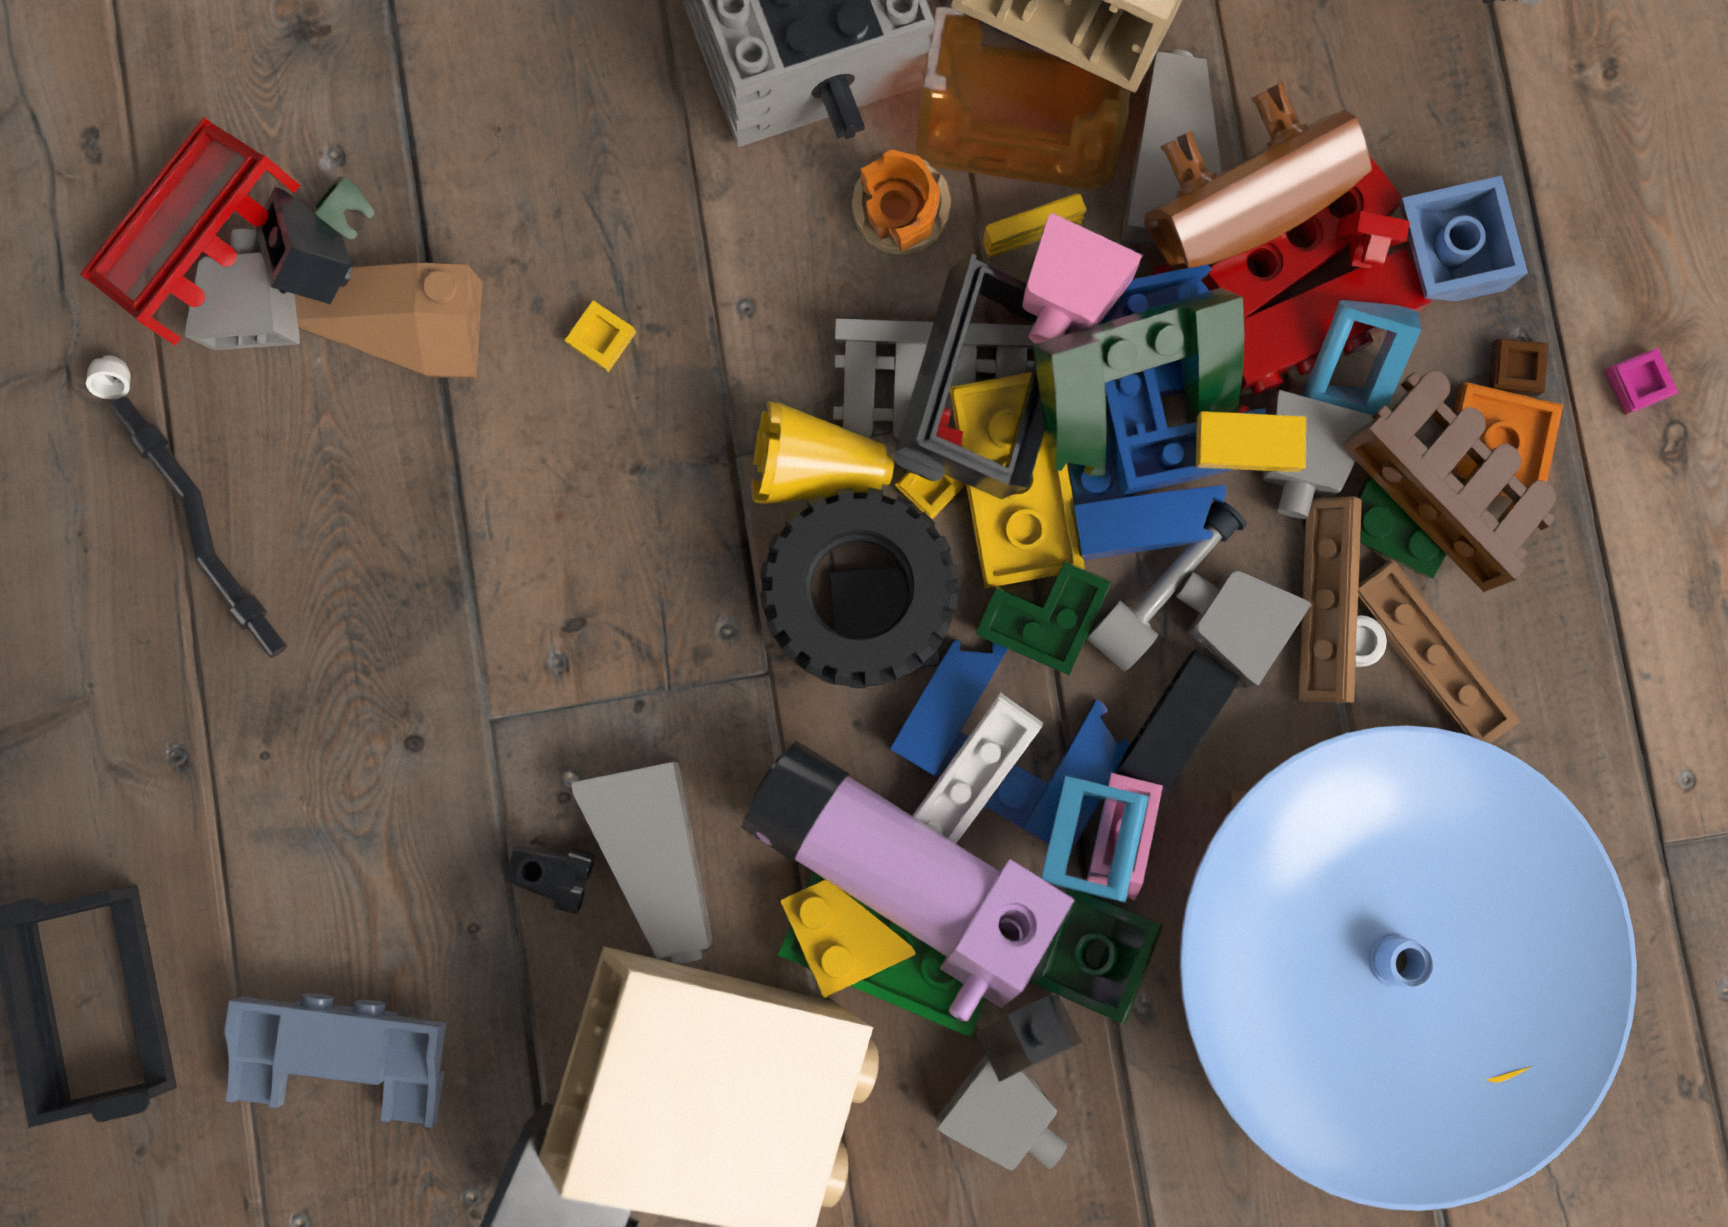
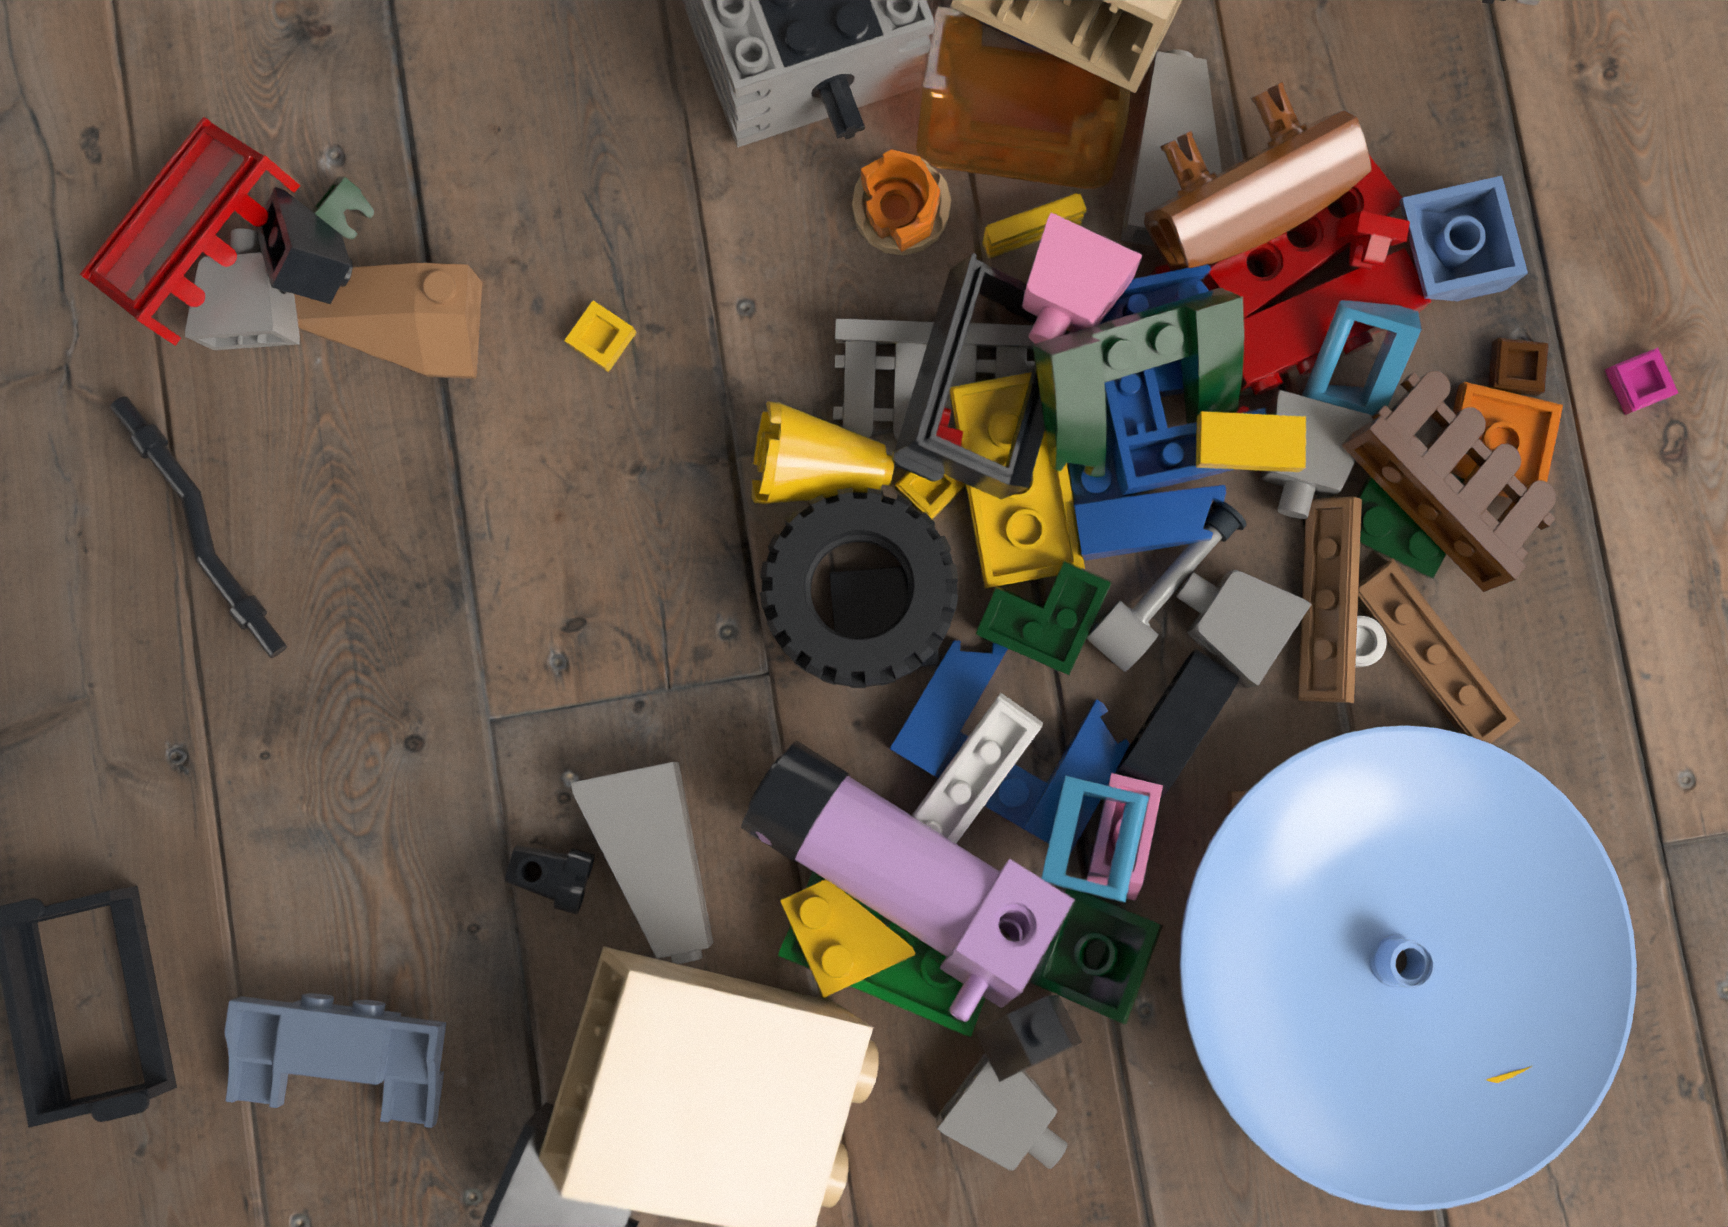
white hinge [86,355,131,399] -> none

